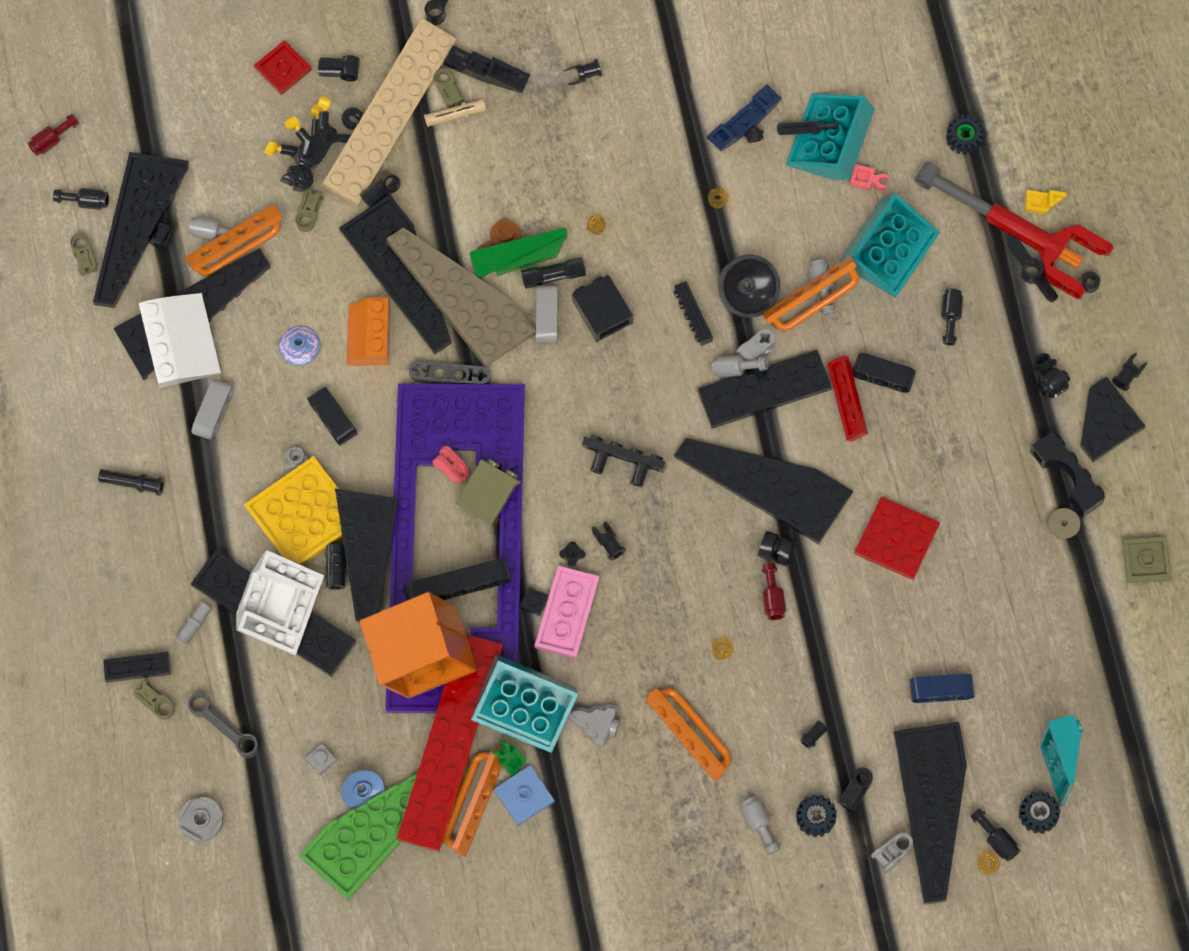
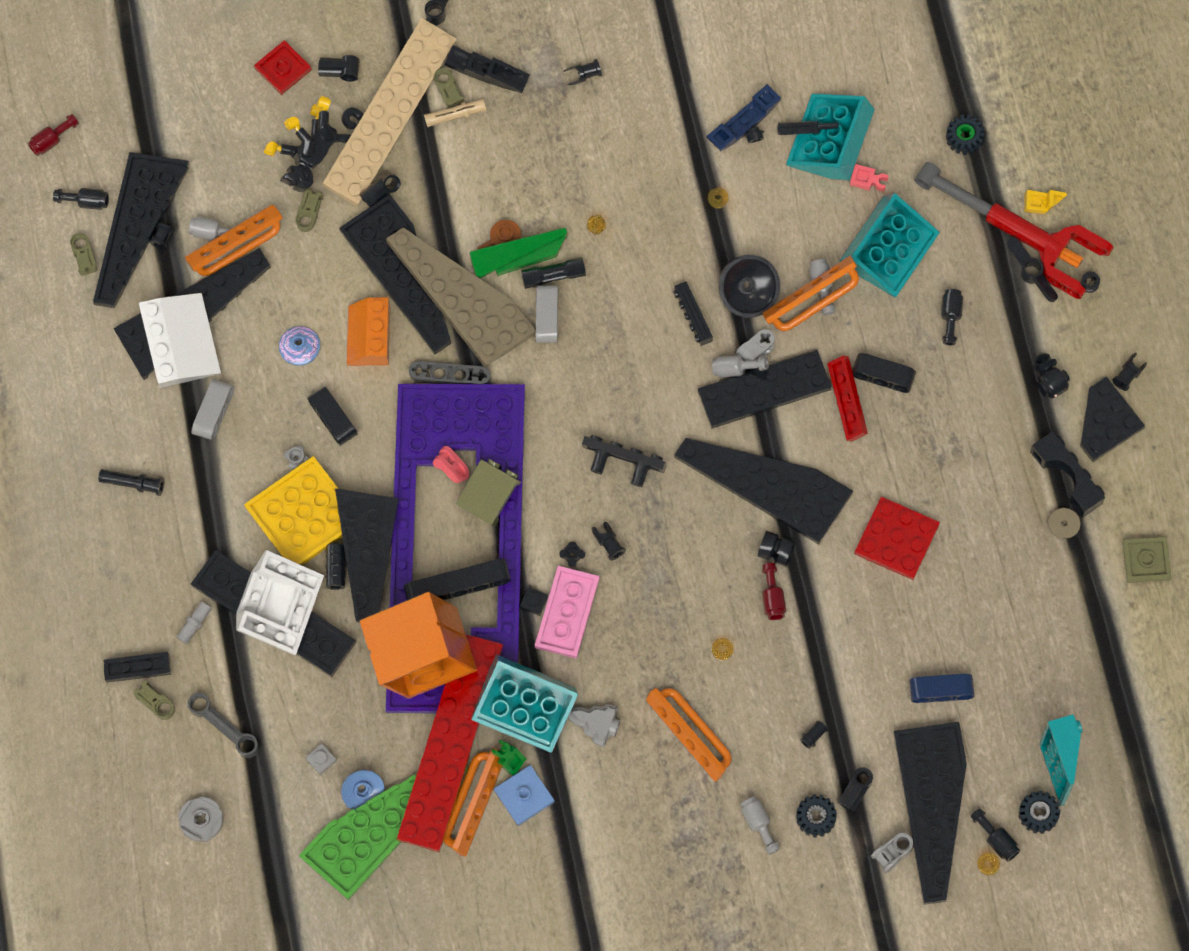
black brick [572,275,633,342] -> none

